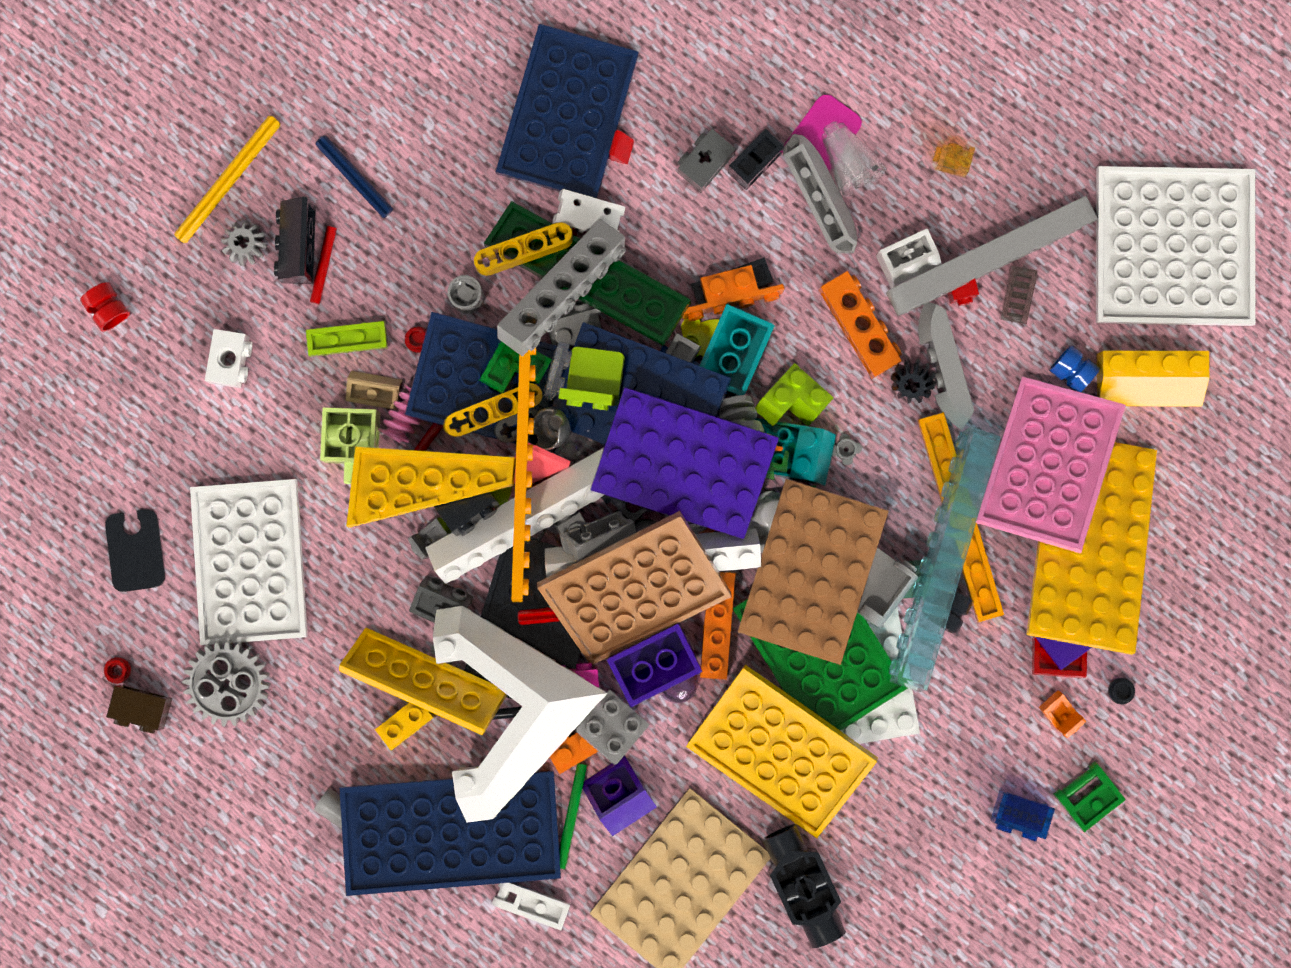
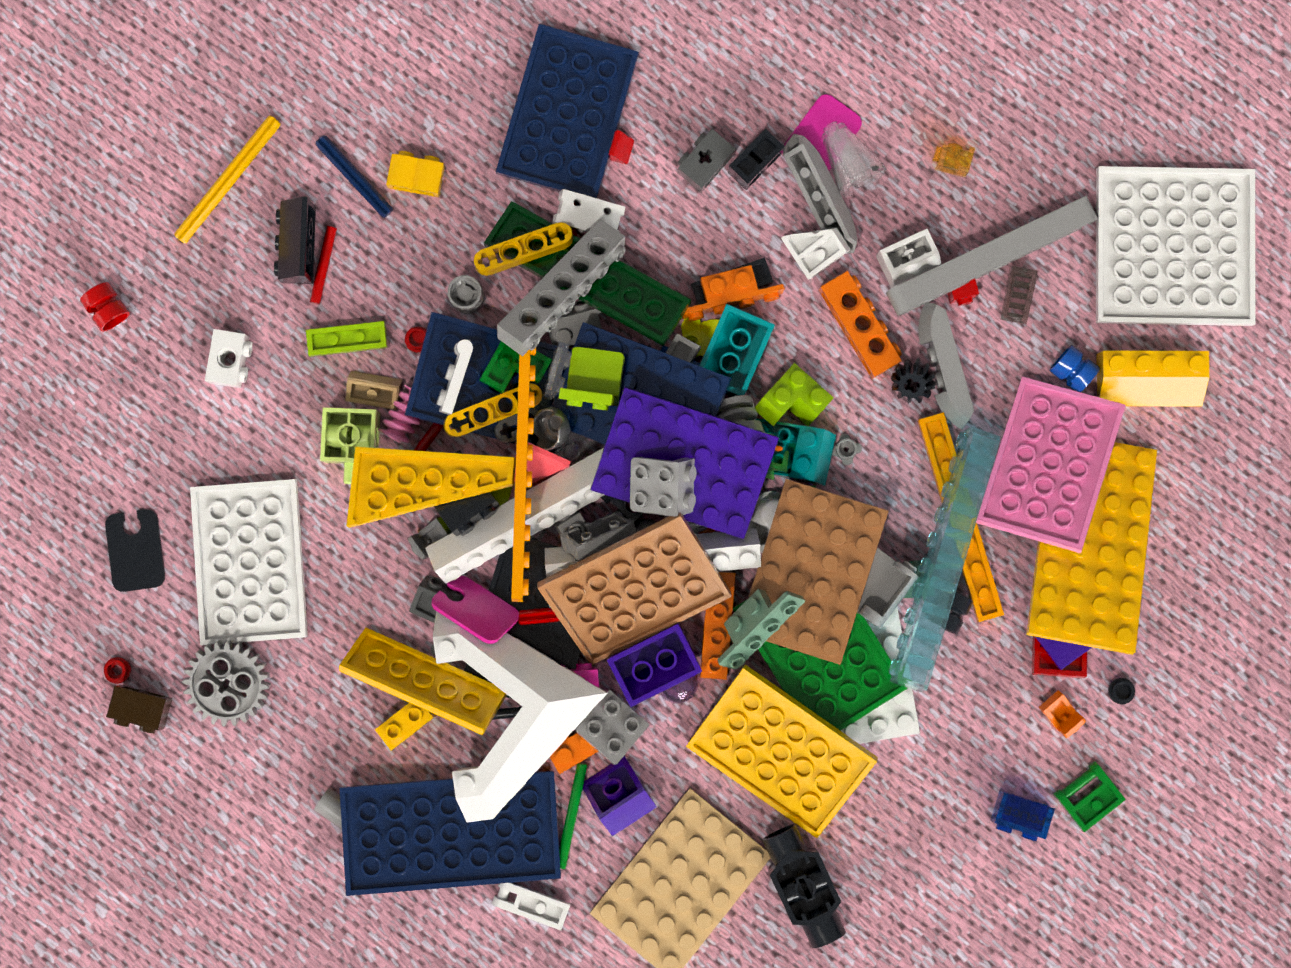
light grey gear [221,221,267,266] -> none
none -> yellow brick [386,151,445,197]
none -> dark pink piece [431,576,519,644]
none -> white plate [437,339,473,415]
none -> light grey bracket [630,457,697,517]
none -> sand green bracket [717,589,805,670]
none -> white wing [781,228,851,280]

